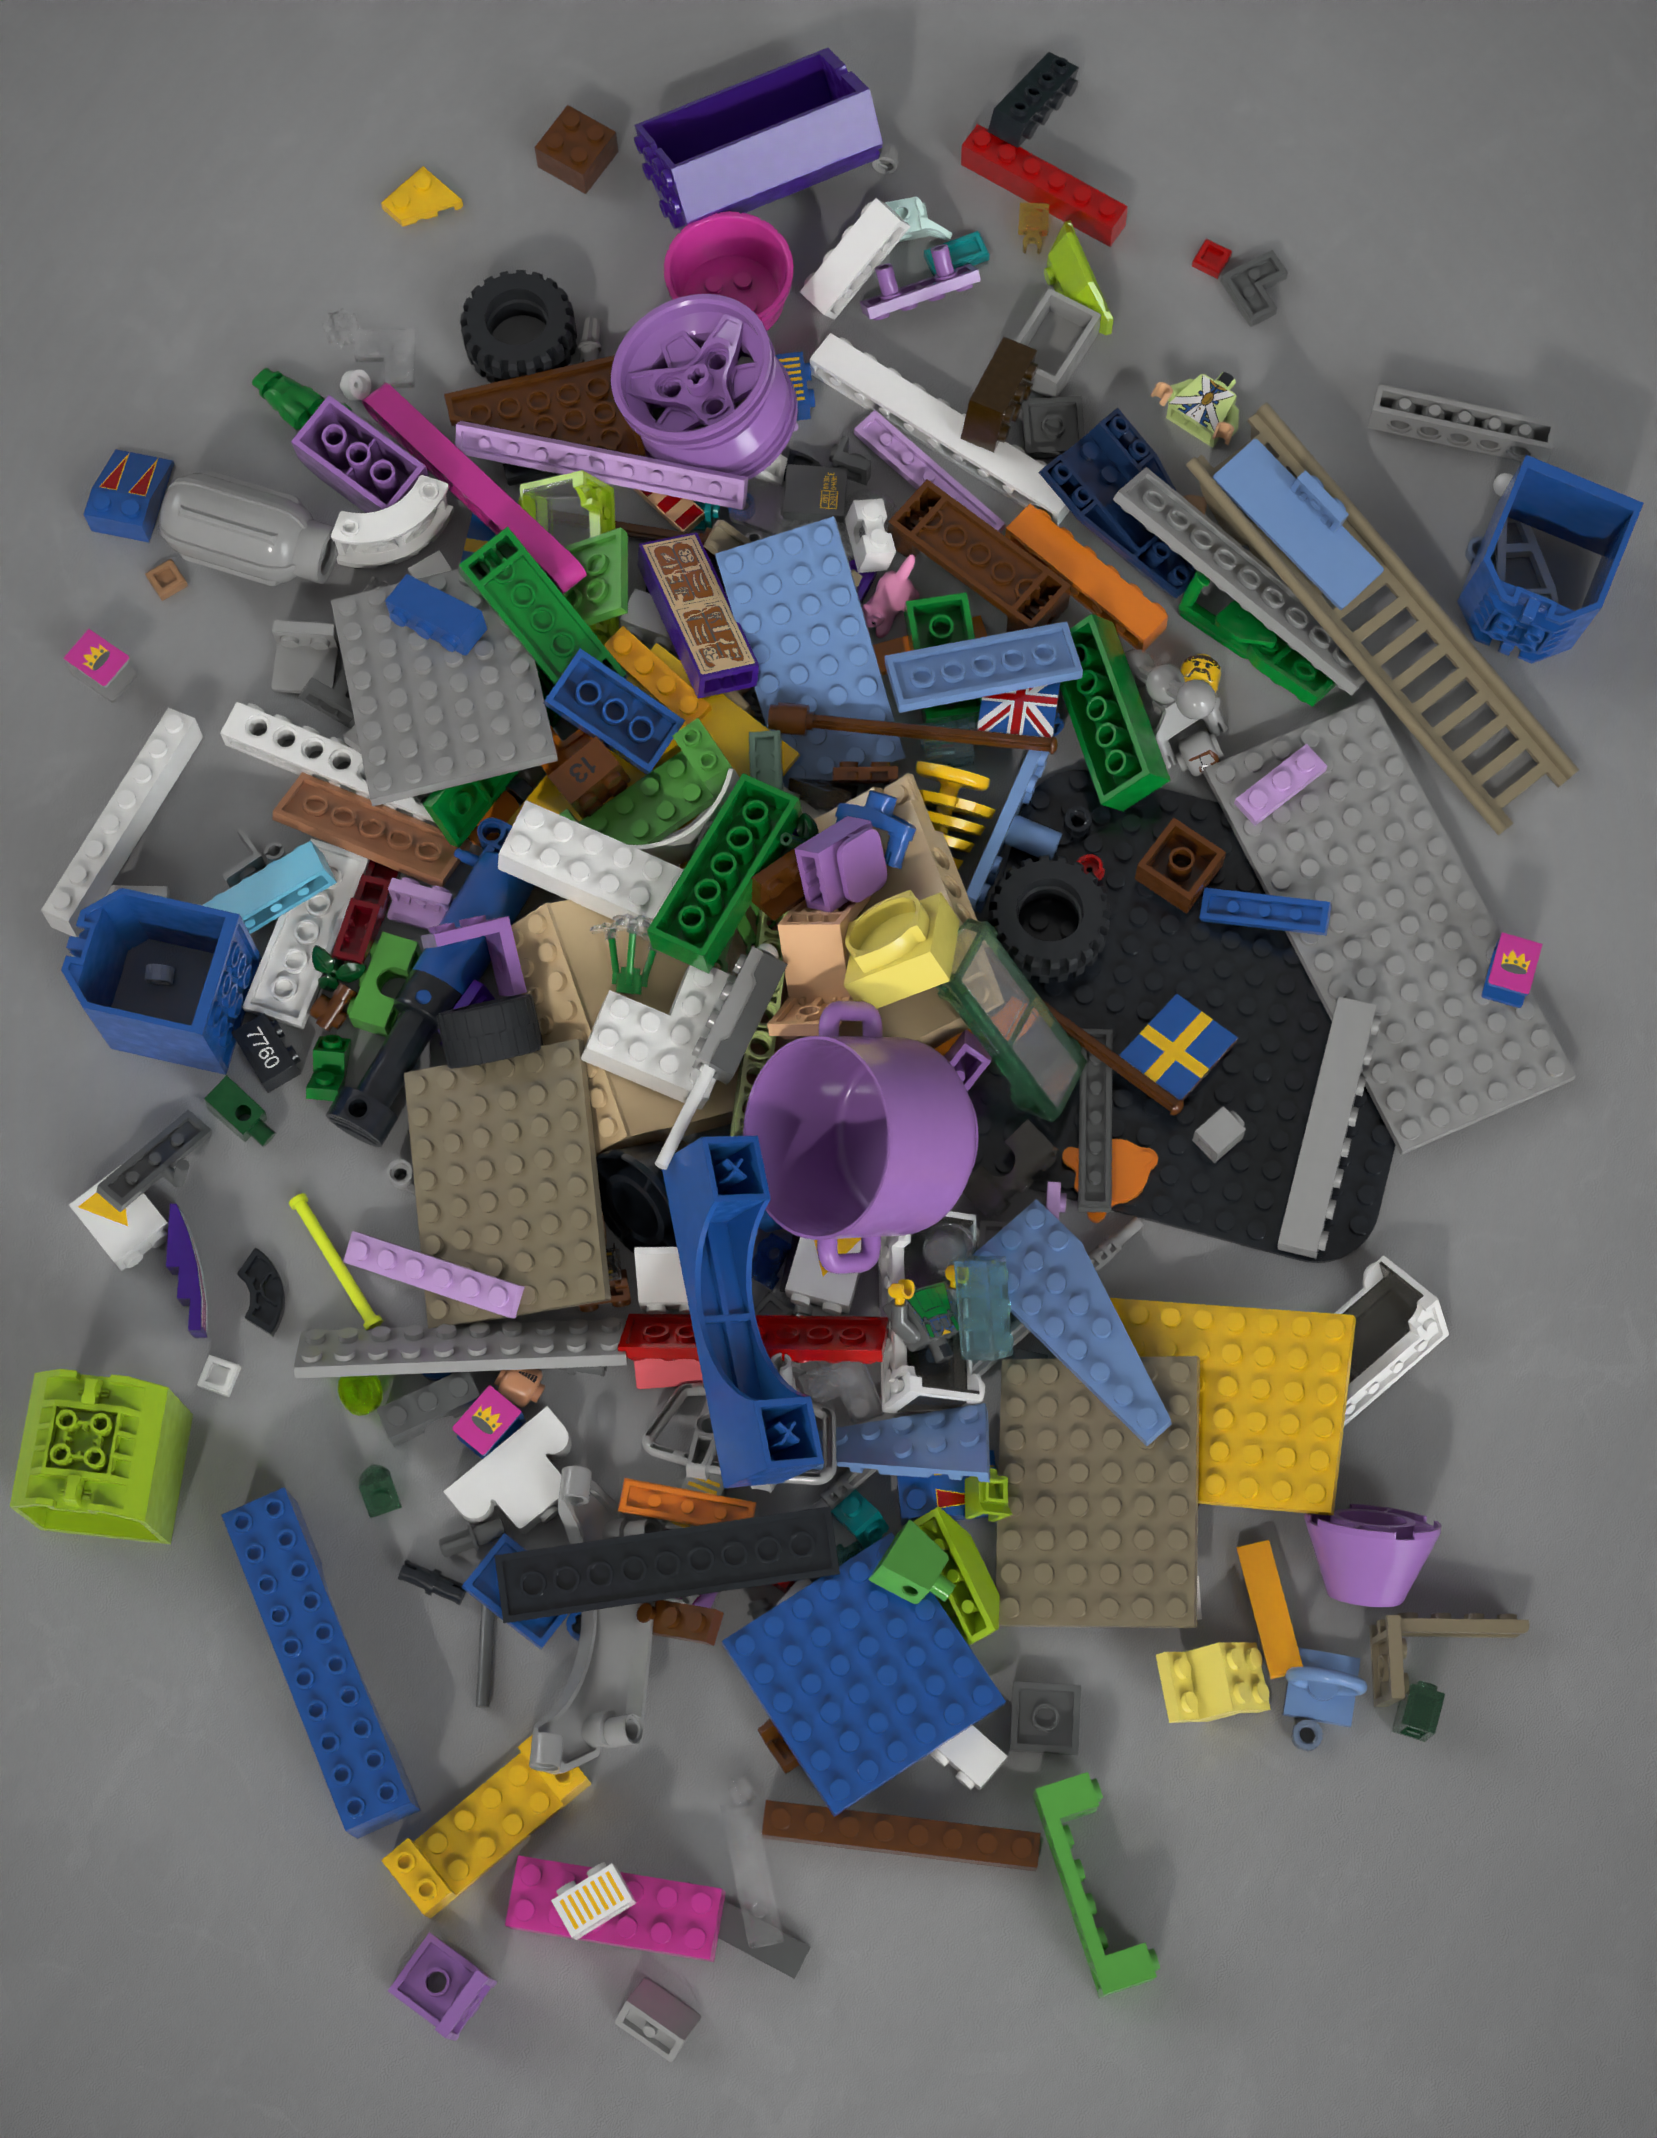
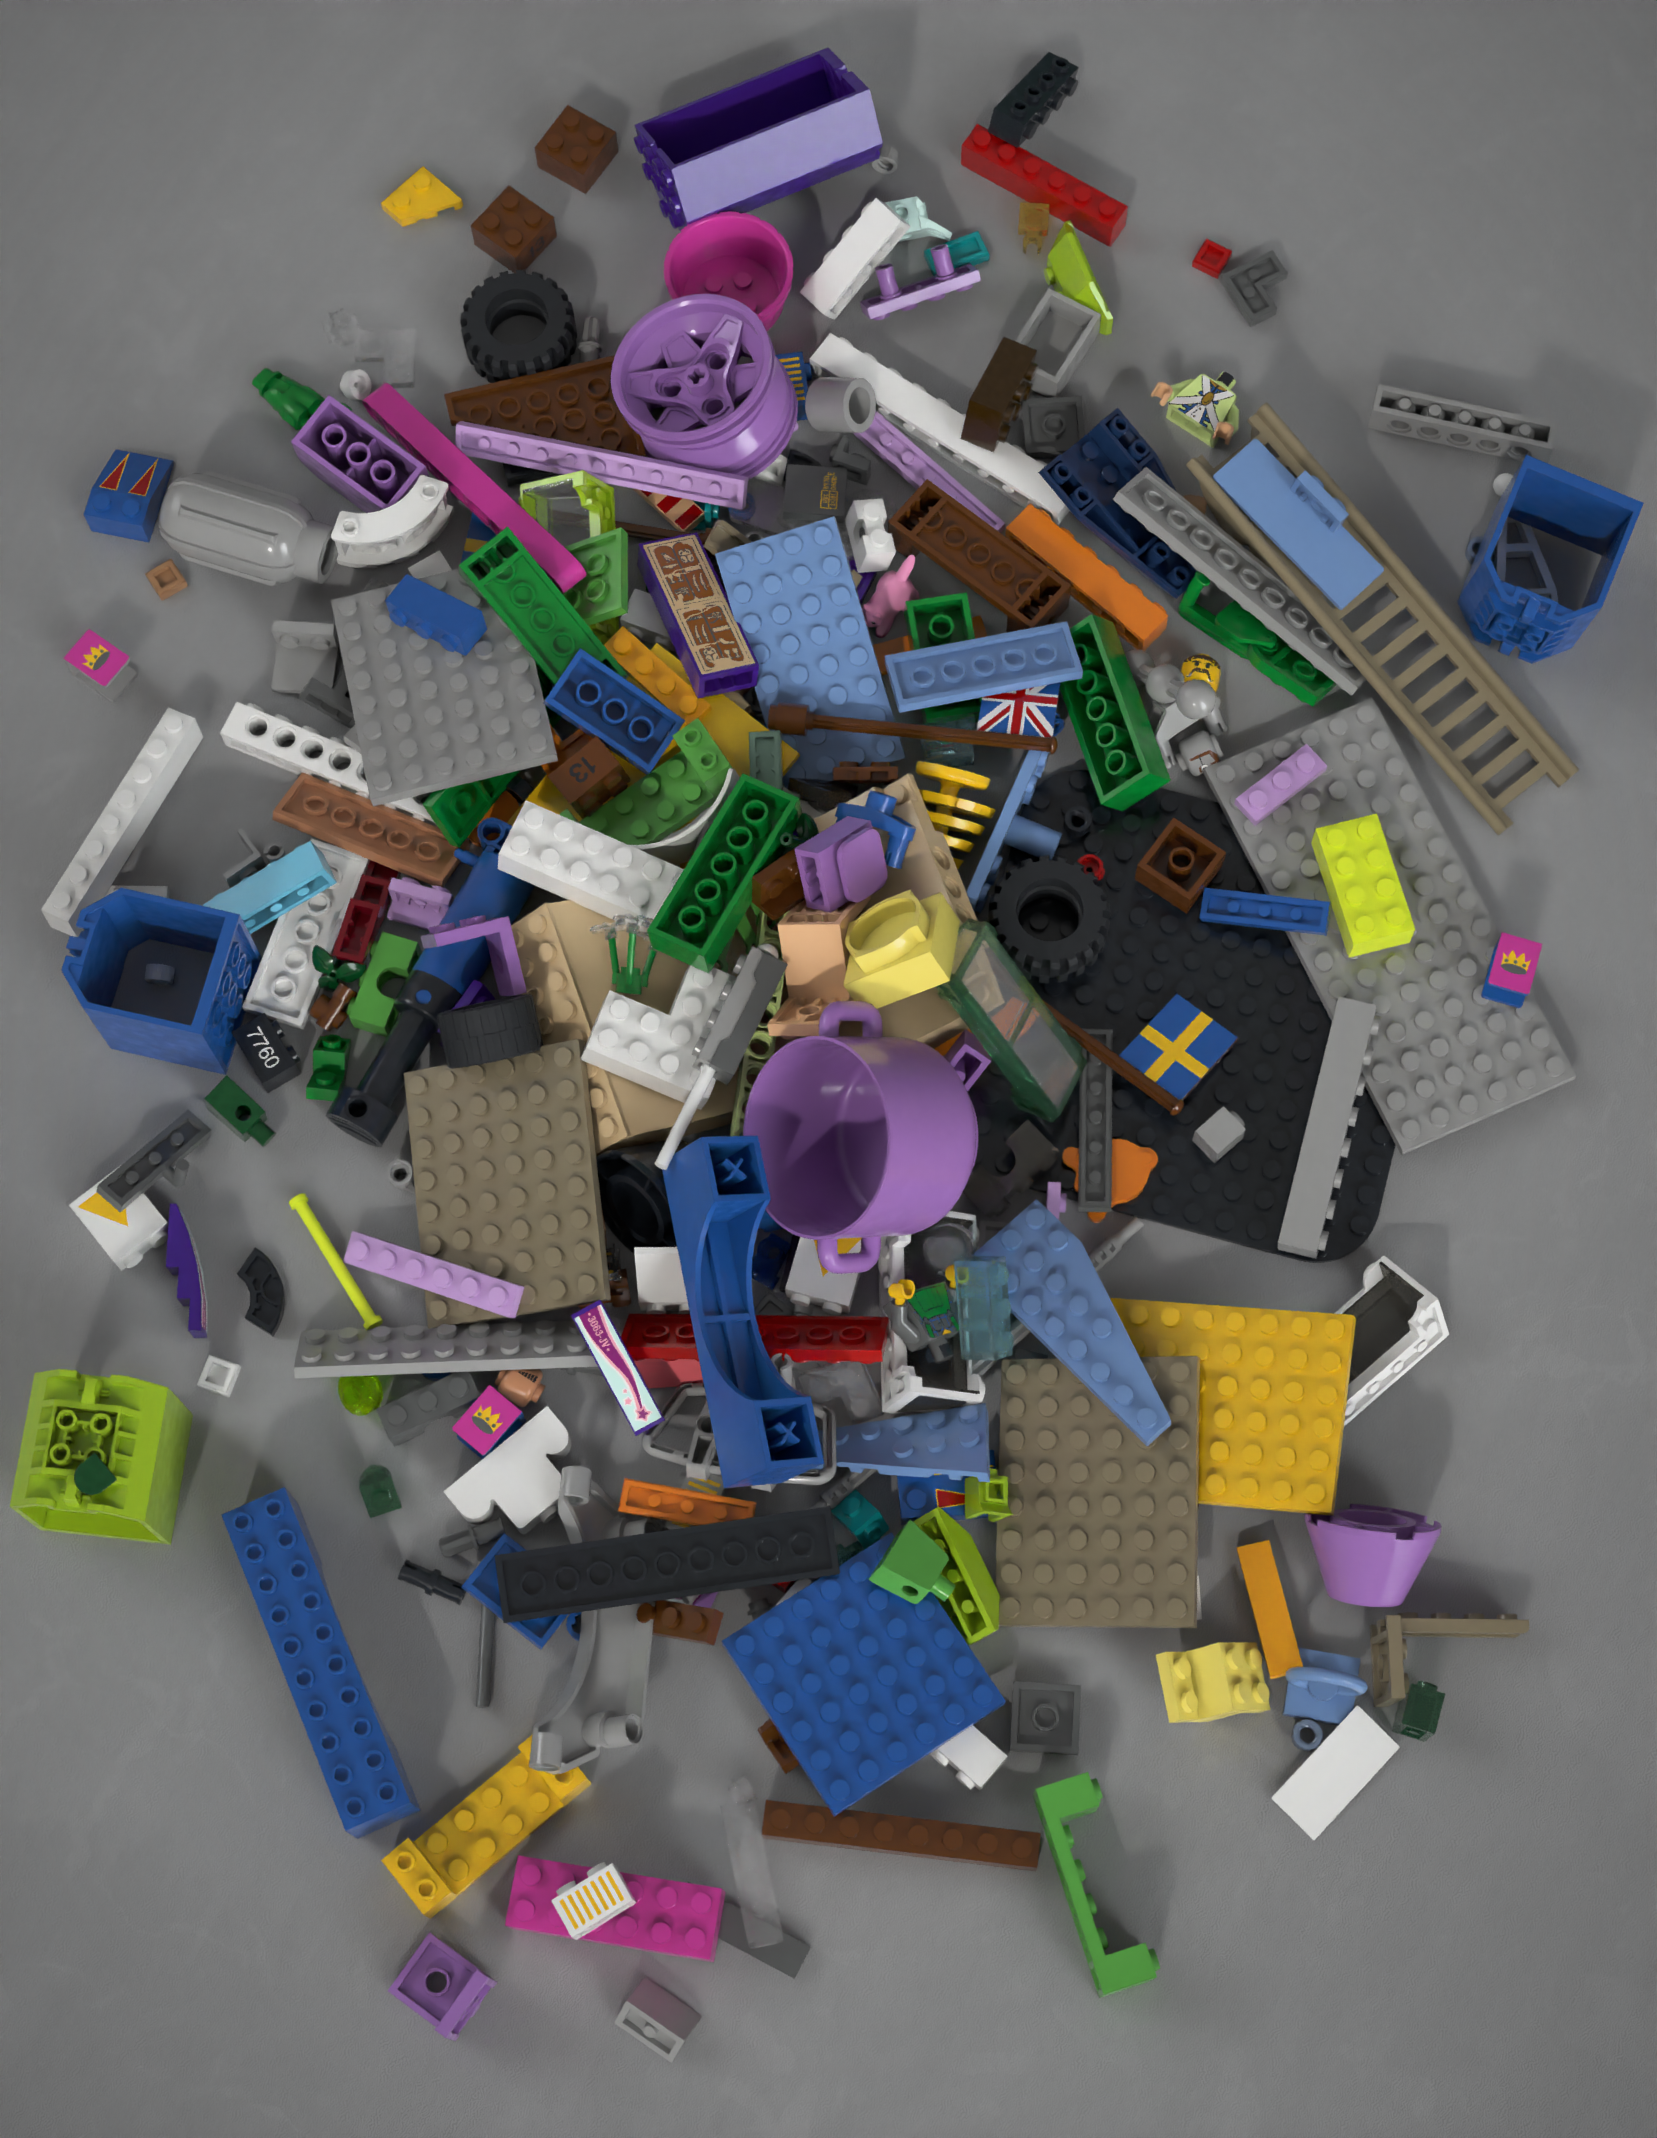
none -> dark green tile [74,1452,117,1495]
none -> reddish brown brick [471,185,557,273]
none -> slope [571,1300,666,1436]
none -> light grey piece [805,377,876,433]
none -> white sticker [1272,1705,1400,1840]
none -> neon yellow brick [1311,814,1415,958]

